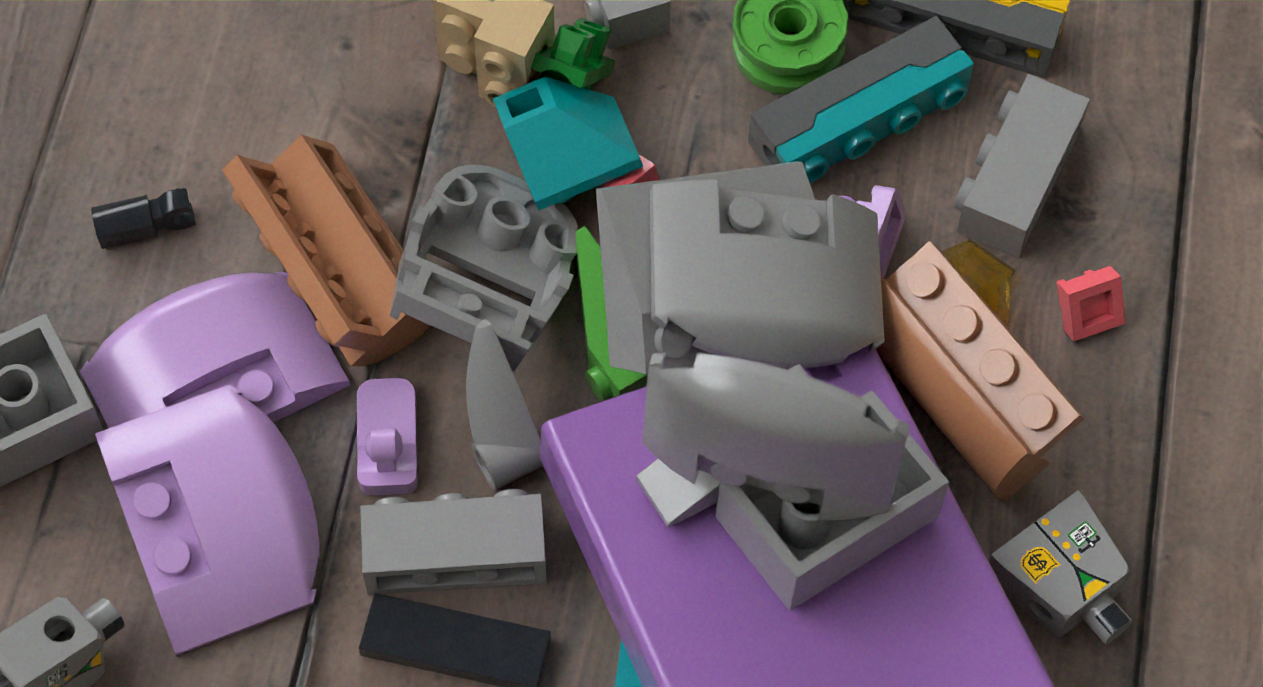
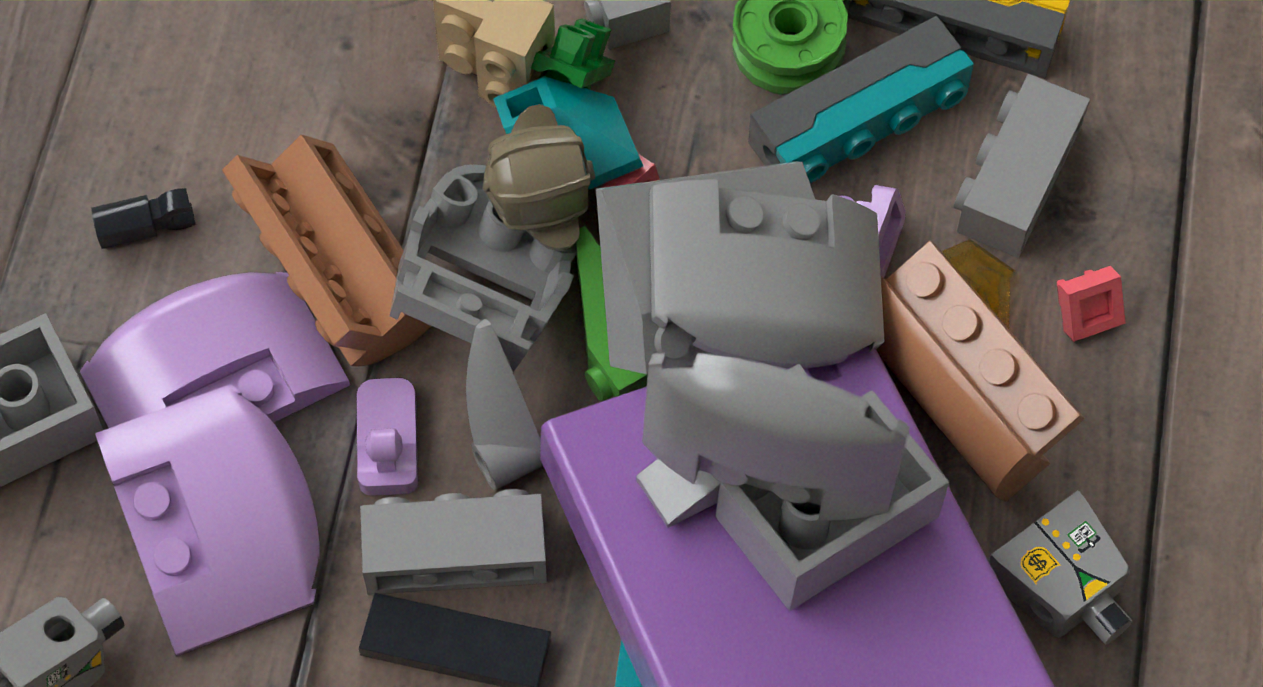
none -> dark tan piece [482,104,595,251]

